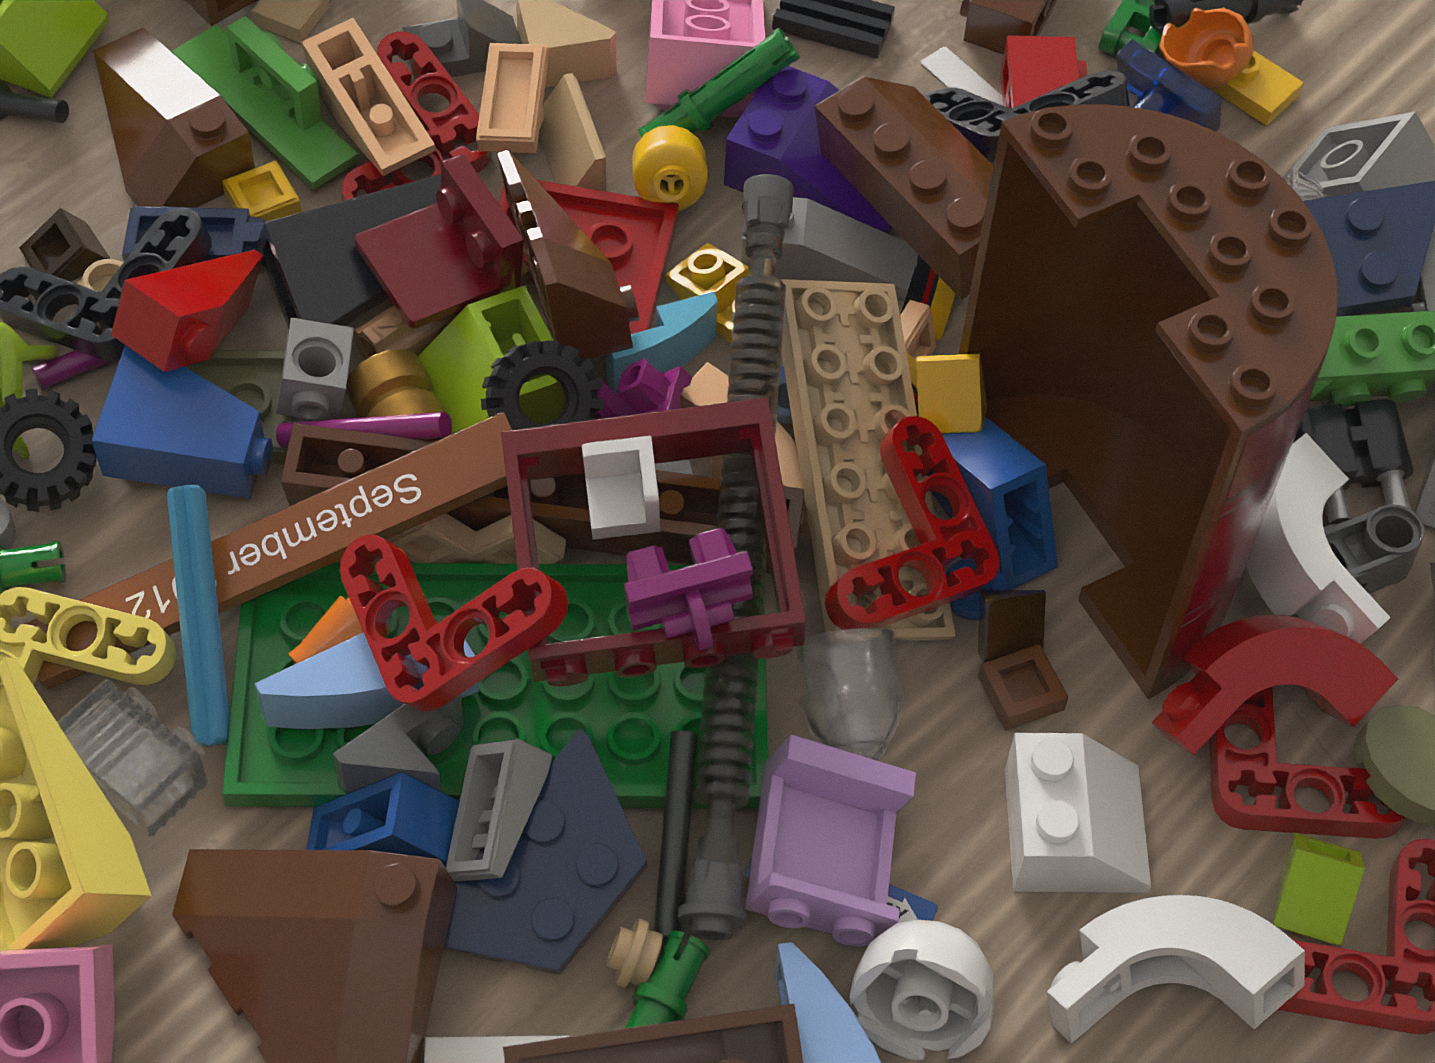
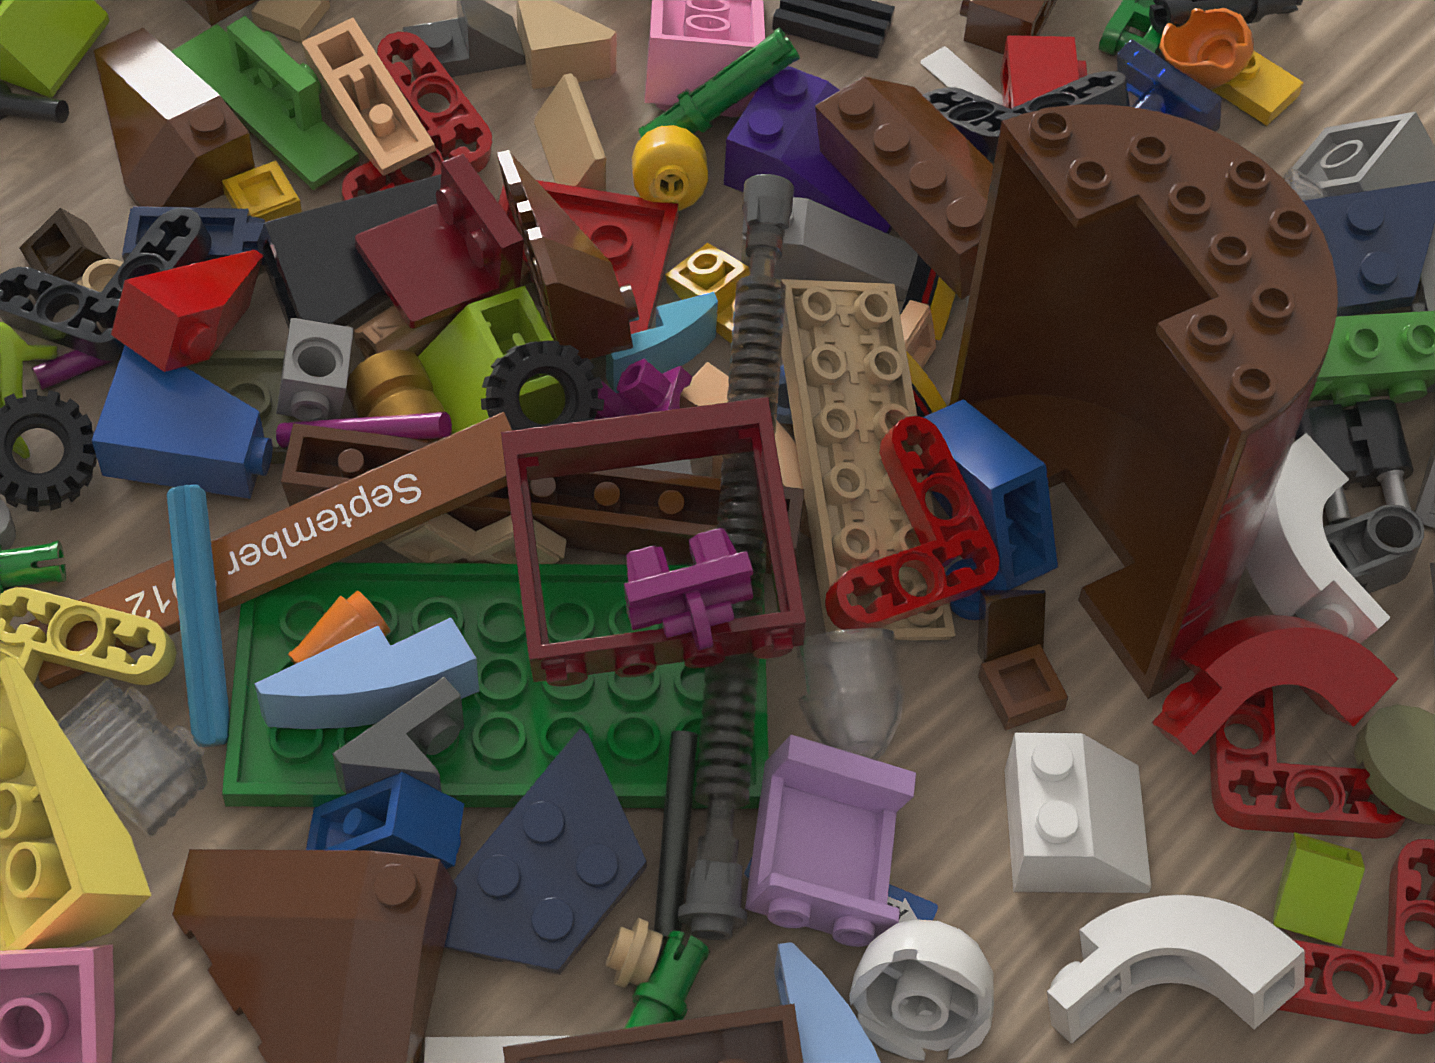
red beam [340,534,568,712] -> none
light grey slope [446,739,552,882] -> none
light nougat tile [476,43,549,153] -> none
white panel [582,436,661,539] -> none
yellow slope [916,353,987,434] -> none

